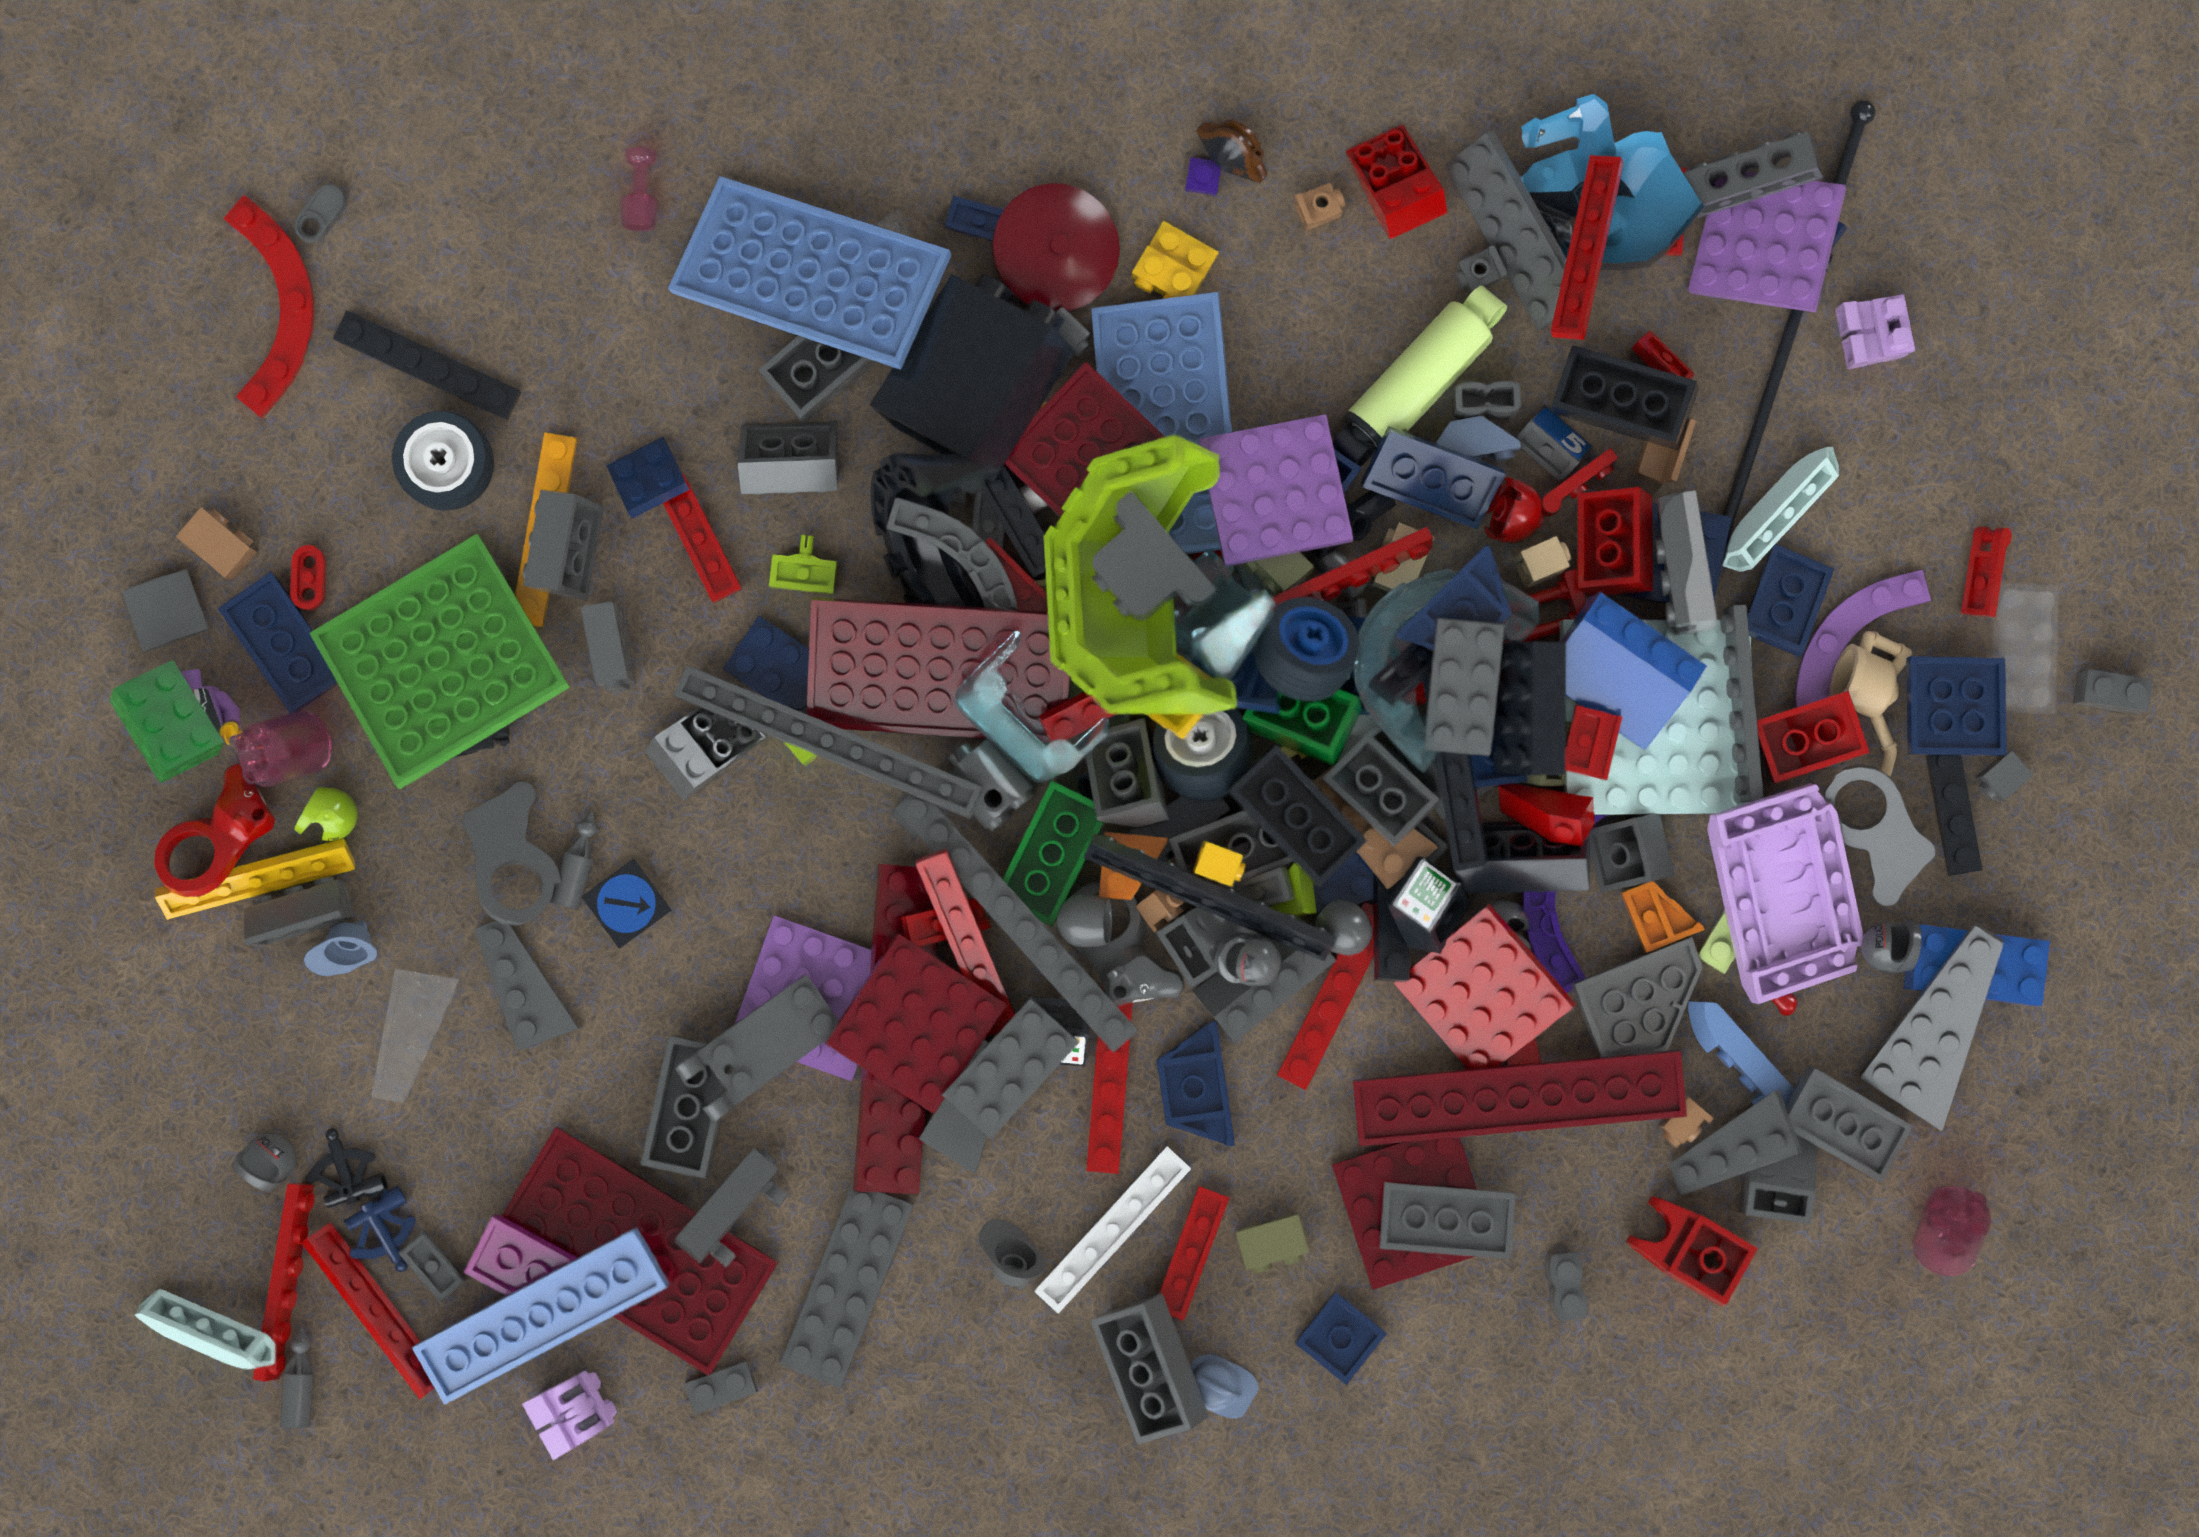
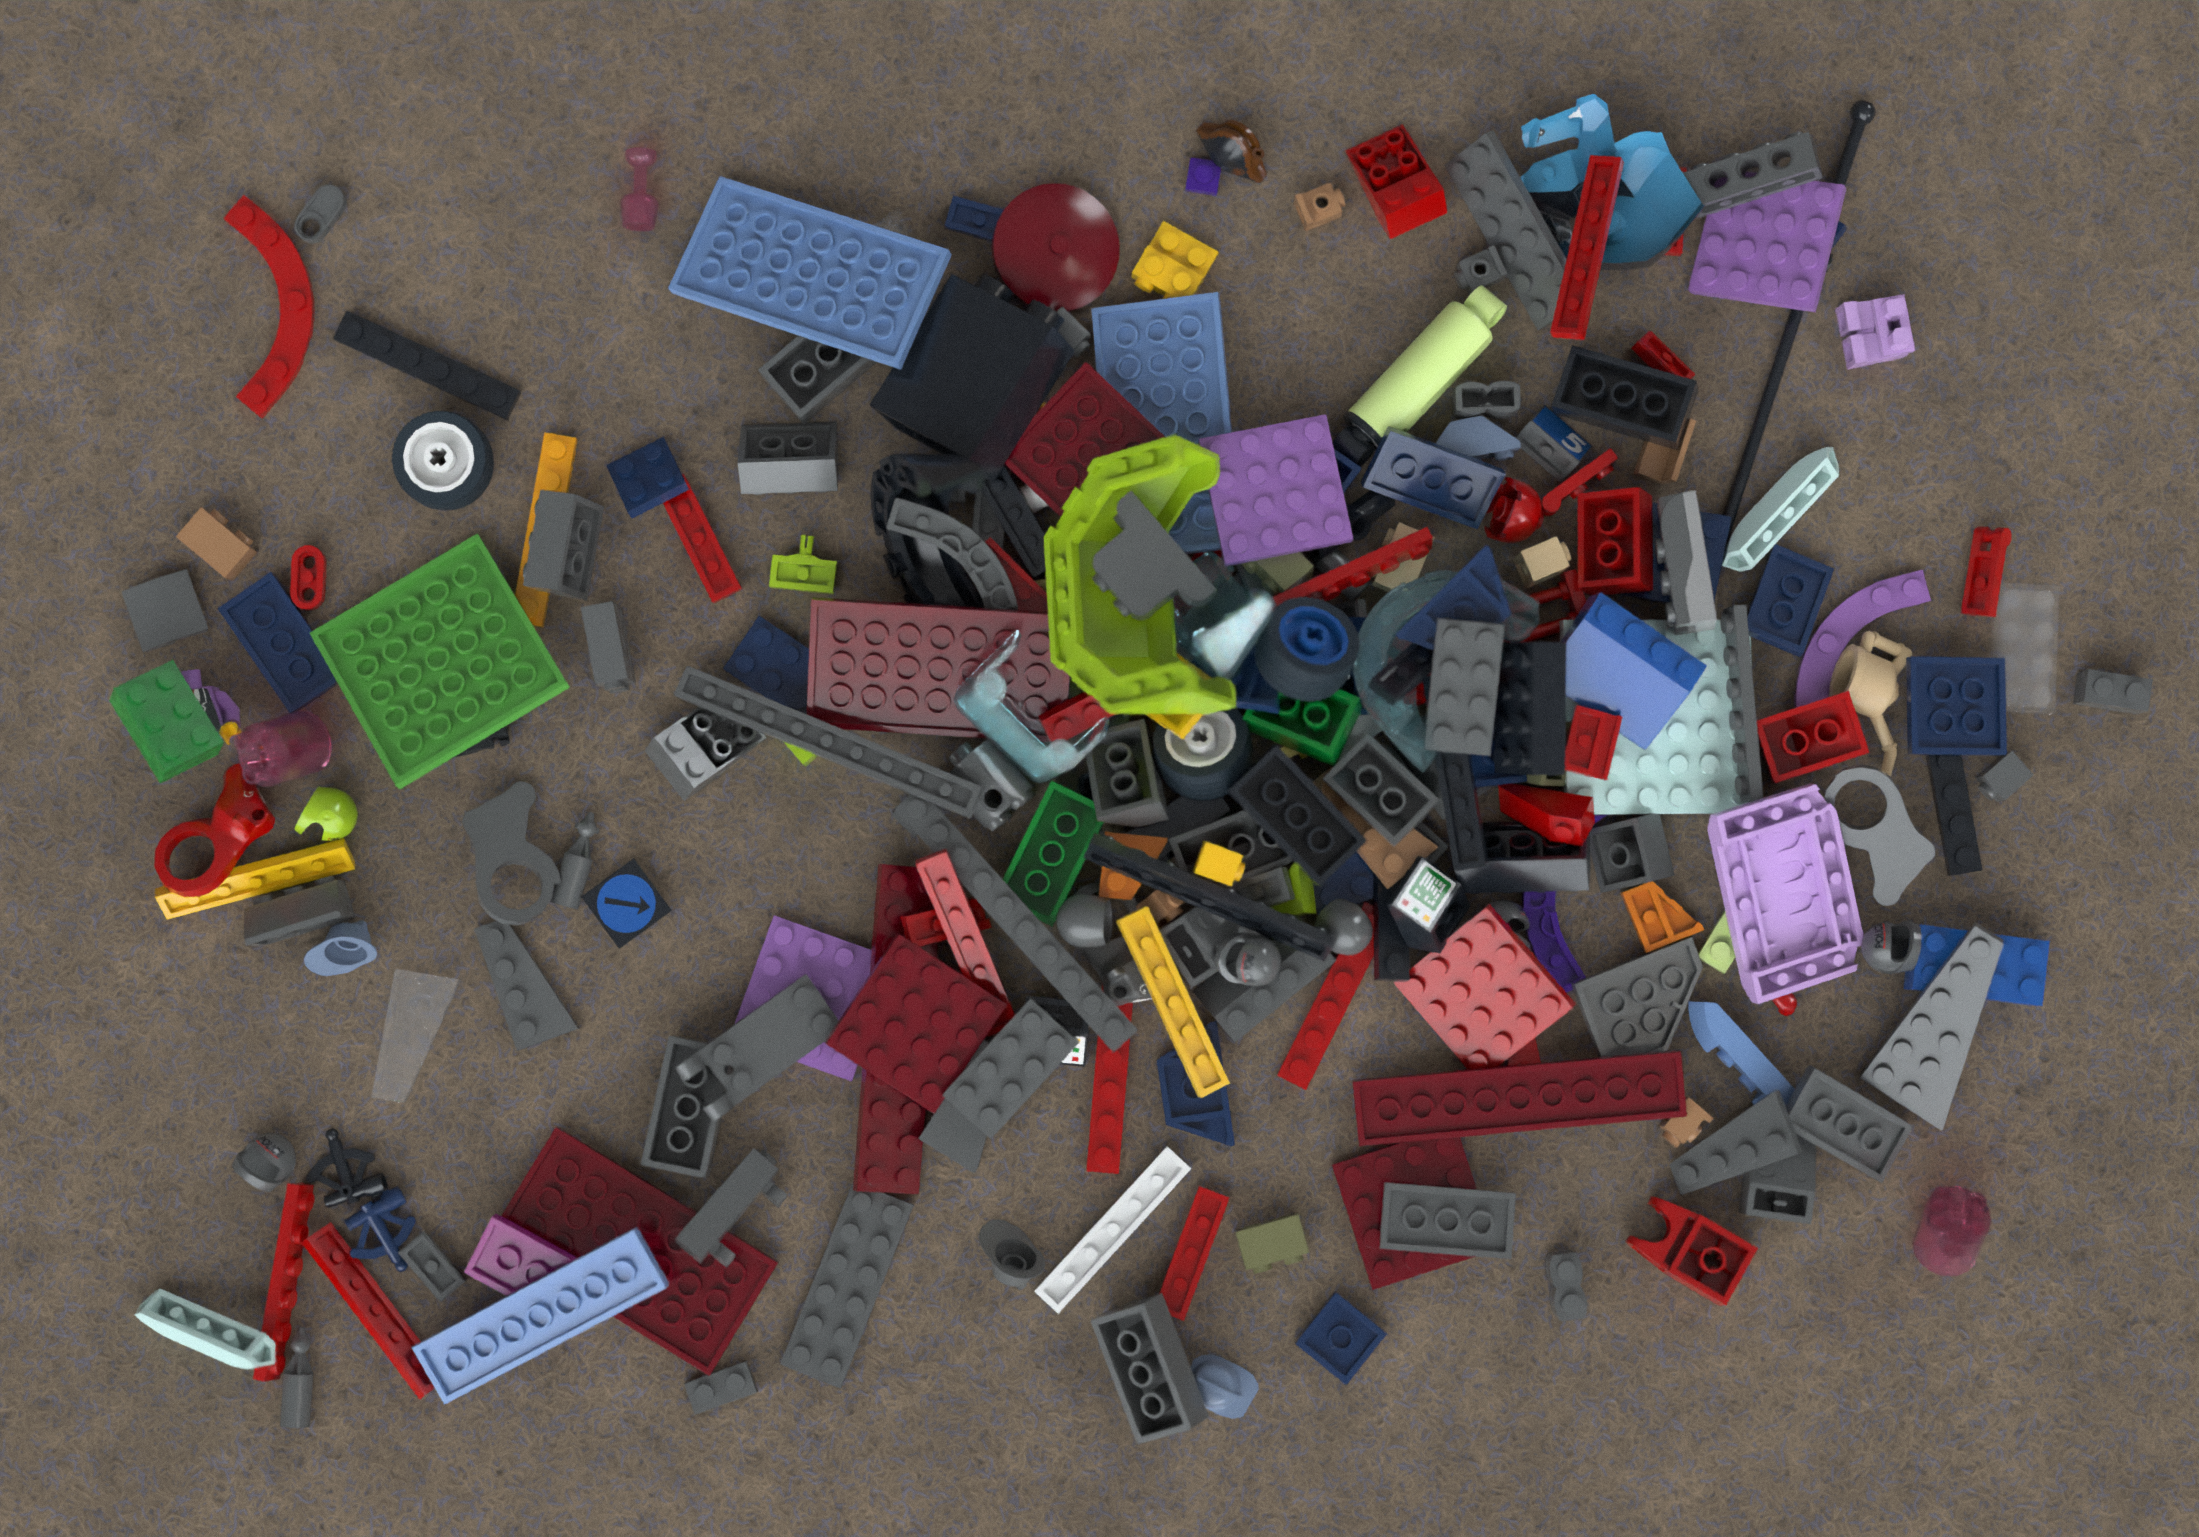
lavender hips [522,1370,617,1460] -> none
none -> yellow plate [1116,906,1230,1098]

